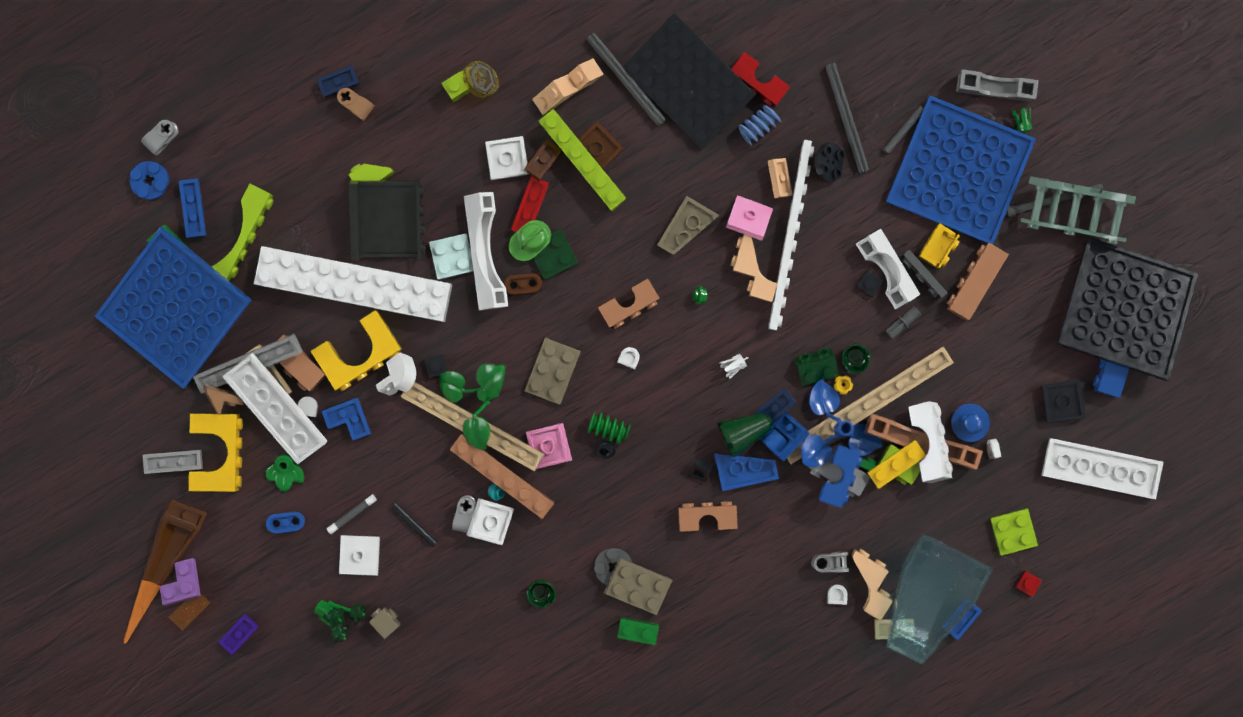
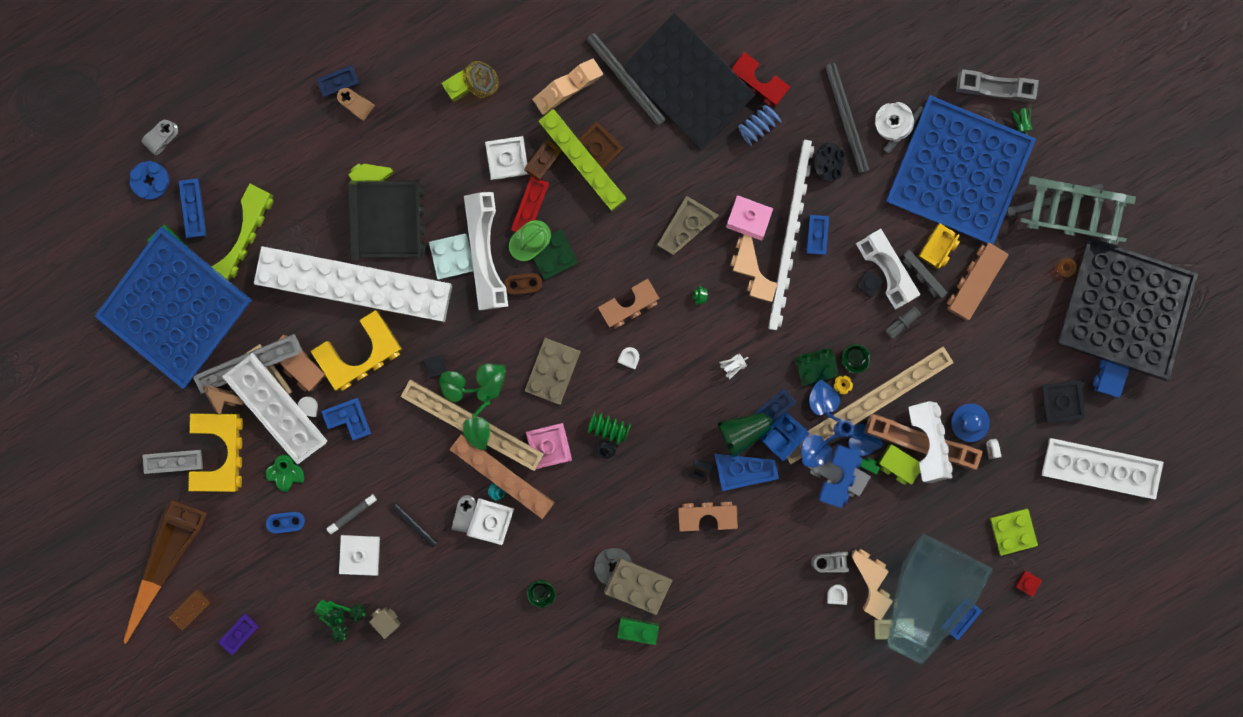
medium lavender plate [160,558,201,606] -> none
white brick [376,353,416,396] -> none
light nougat plate [768,158,793,198] -> none
yellow plate [867,440,926,489] -> none
none -> blue plate [806,215,829,255]
none -> white plate [875,102,914,142]
none -> clear orange plate [1057,258,1077,277]

